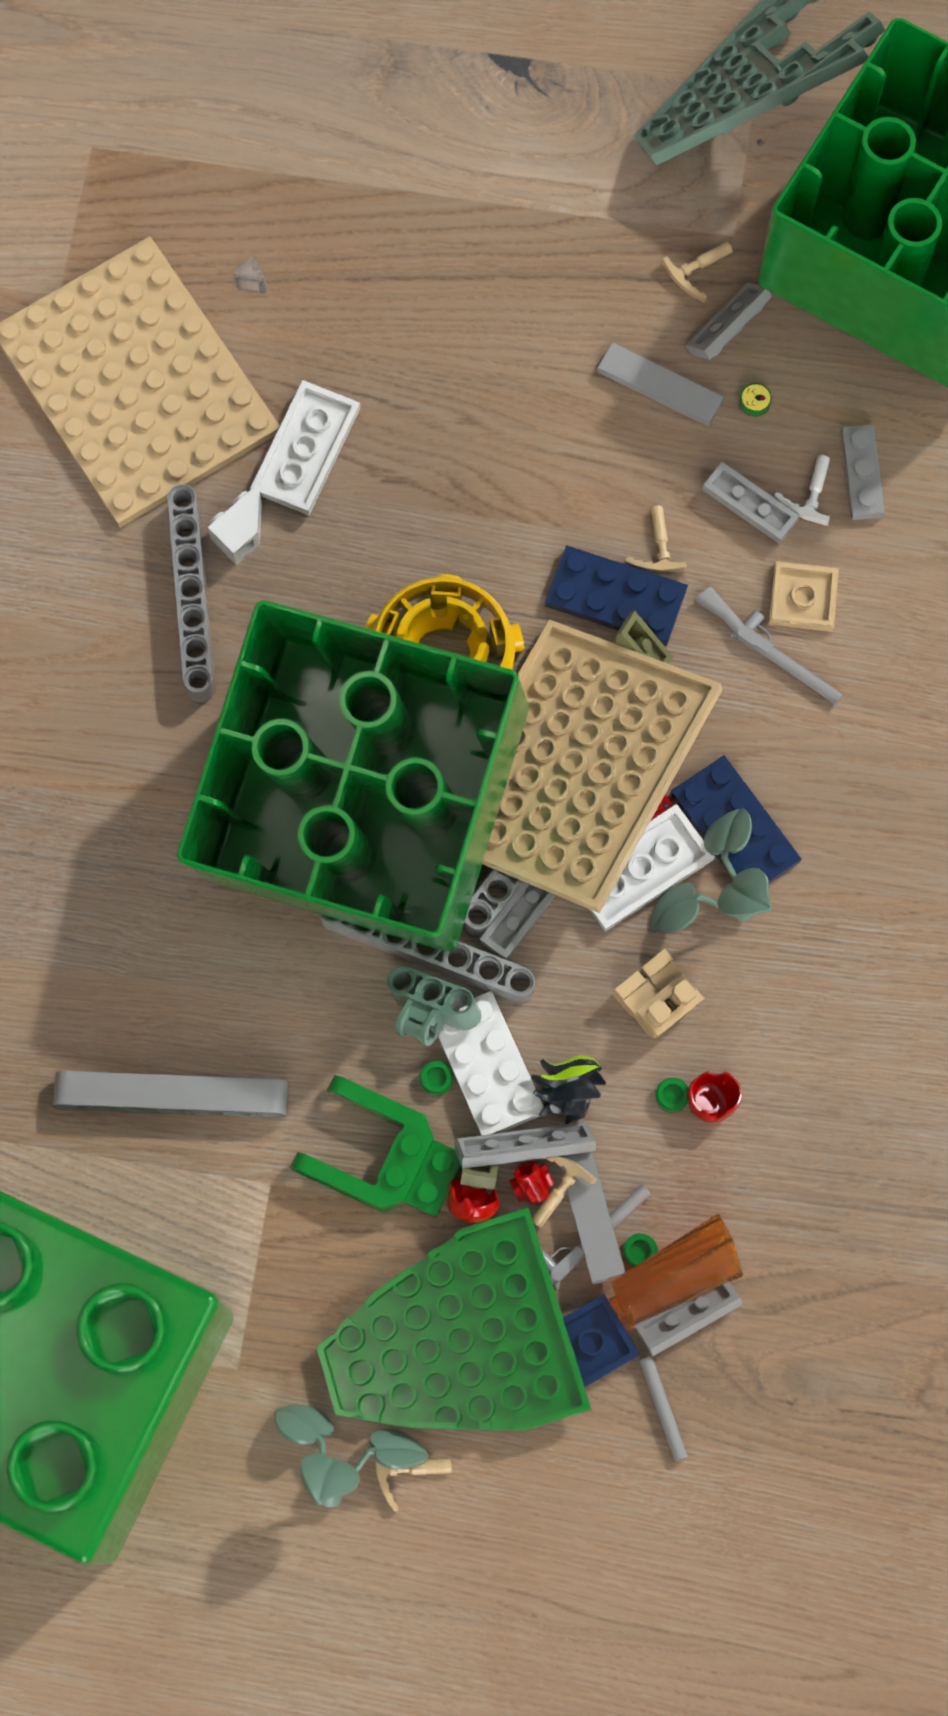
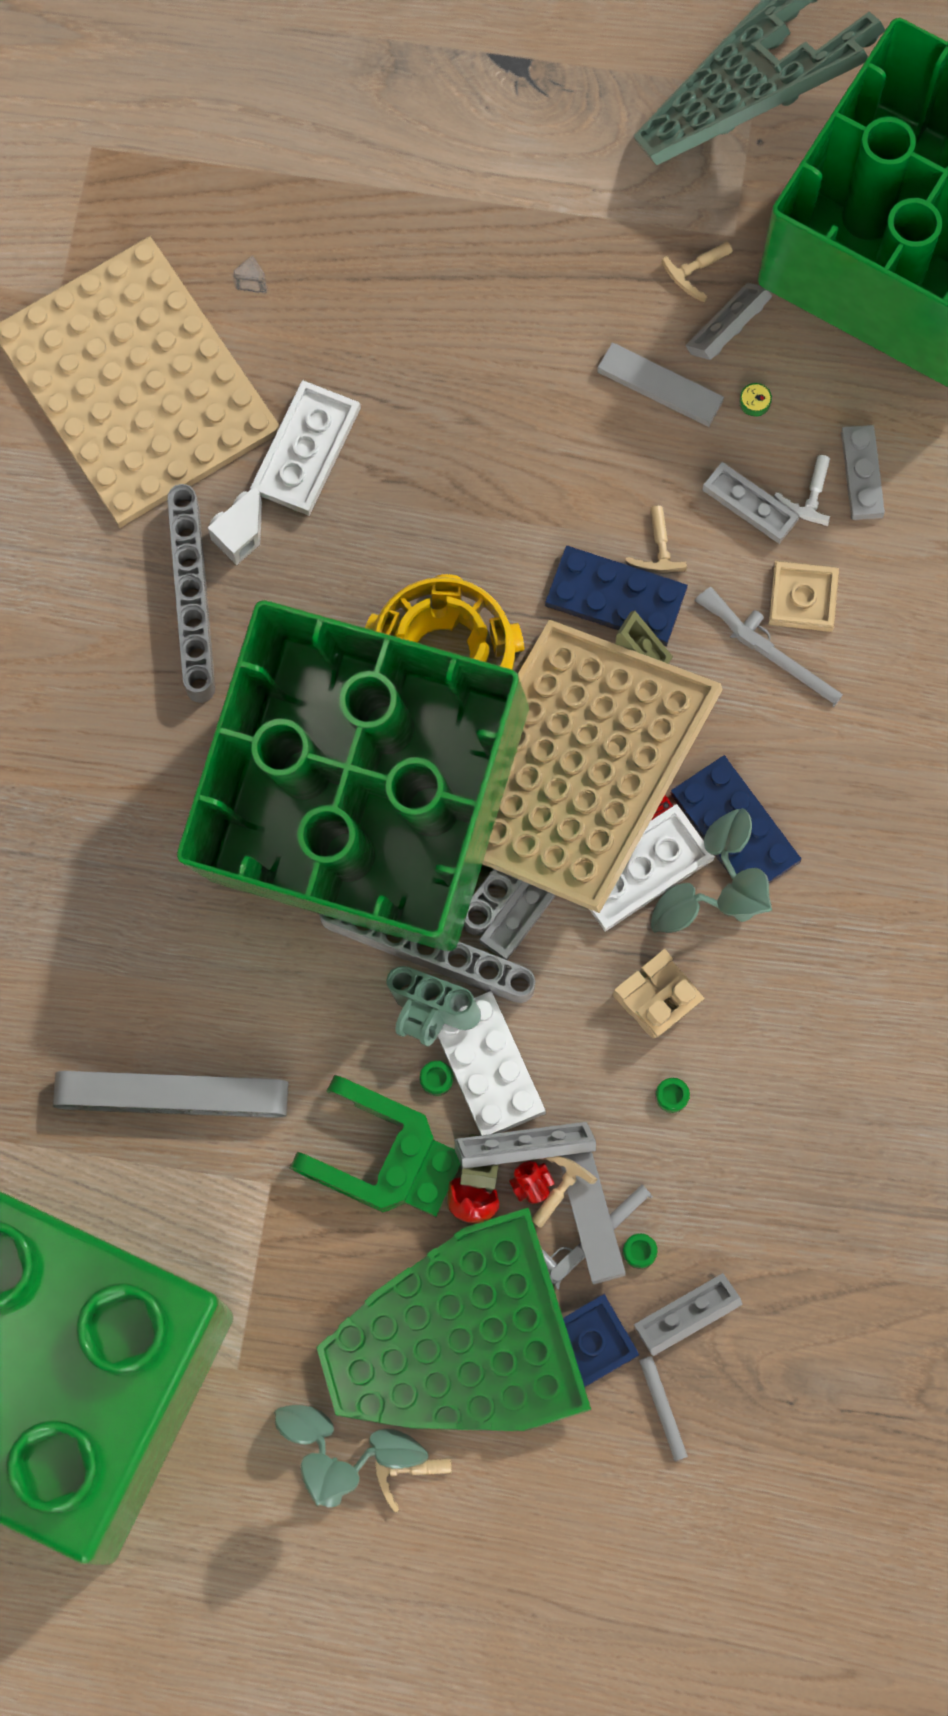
black hair [531,1055,606,1125] -> none
clear orange slope [609,1214,743,1327] -> none
red hair [686,1071,743,1123] -> none

